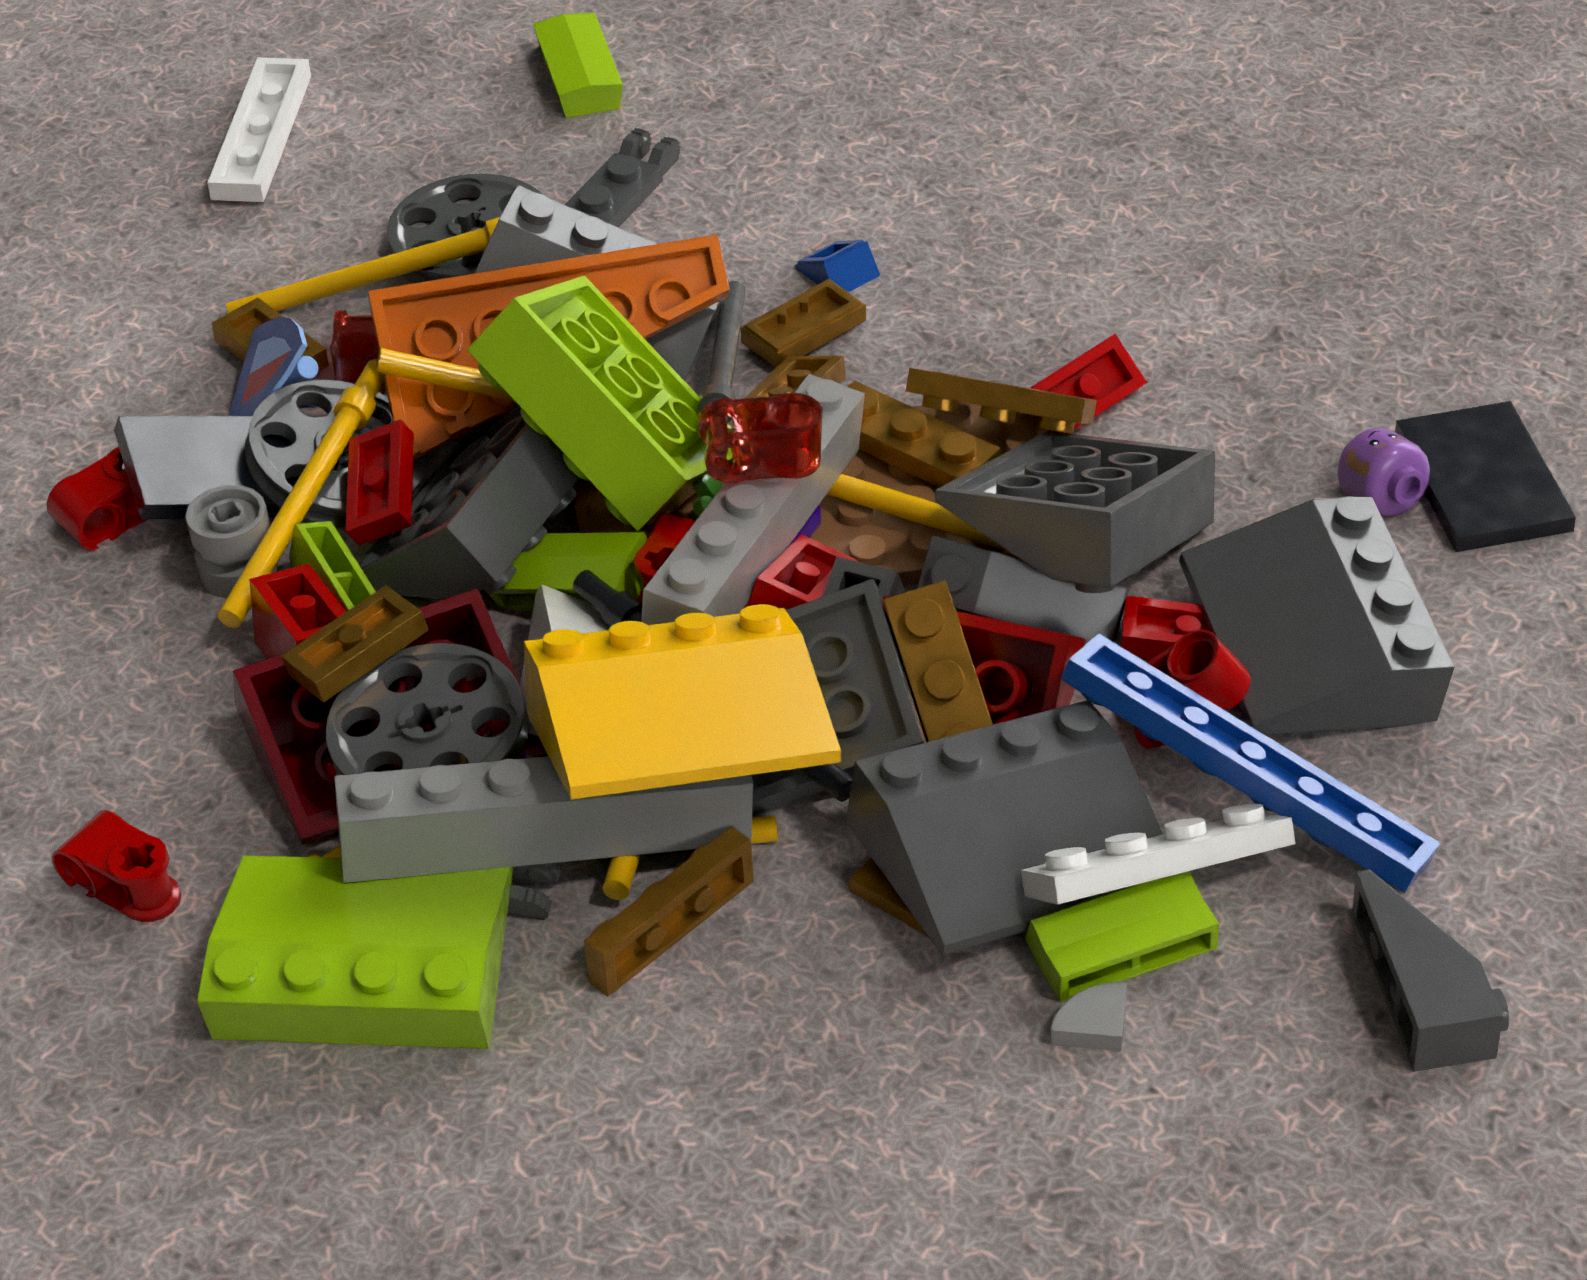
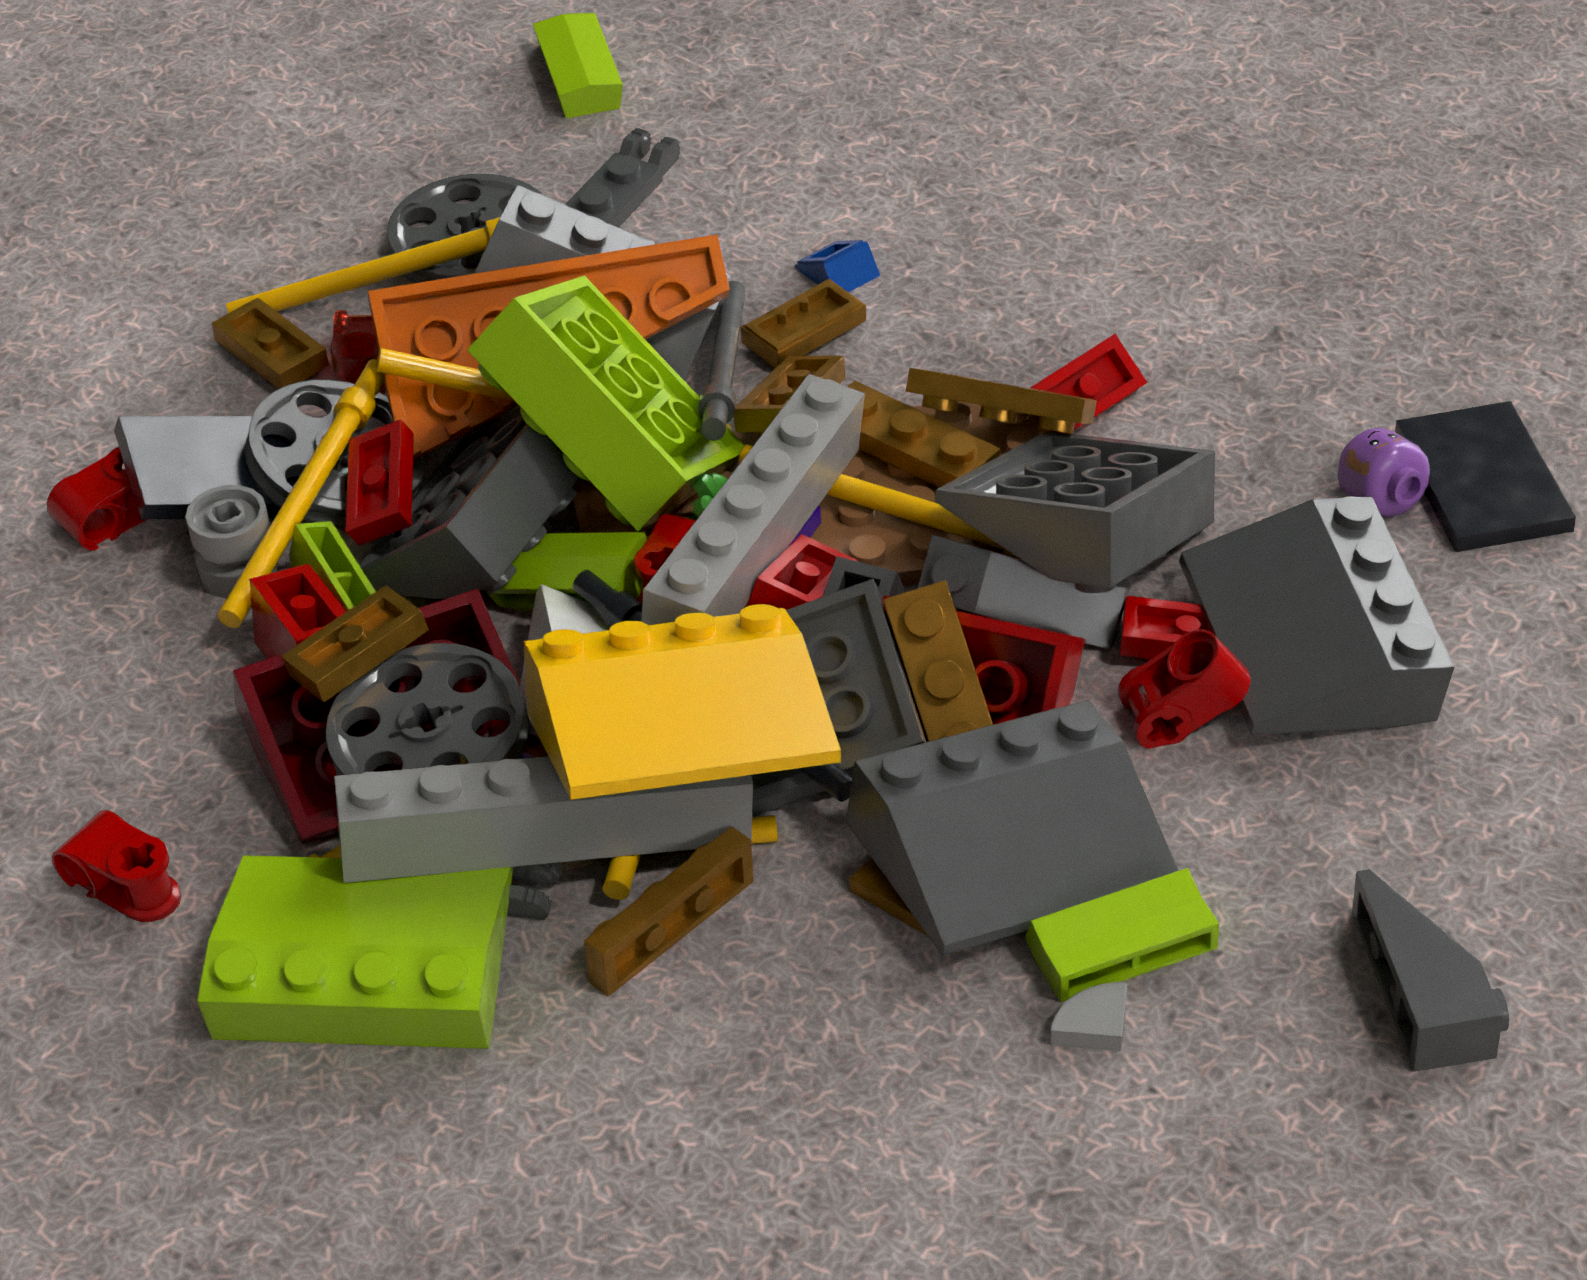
white plate [207,57,311,202] -> none
shield [229,316,318,416] -> none
clear red piece [697,393,823,484] -> none
white plate [1021,804,1296,904] -> none
blue plate [1060,633,1441,893] -> none

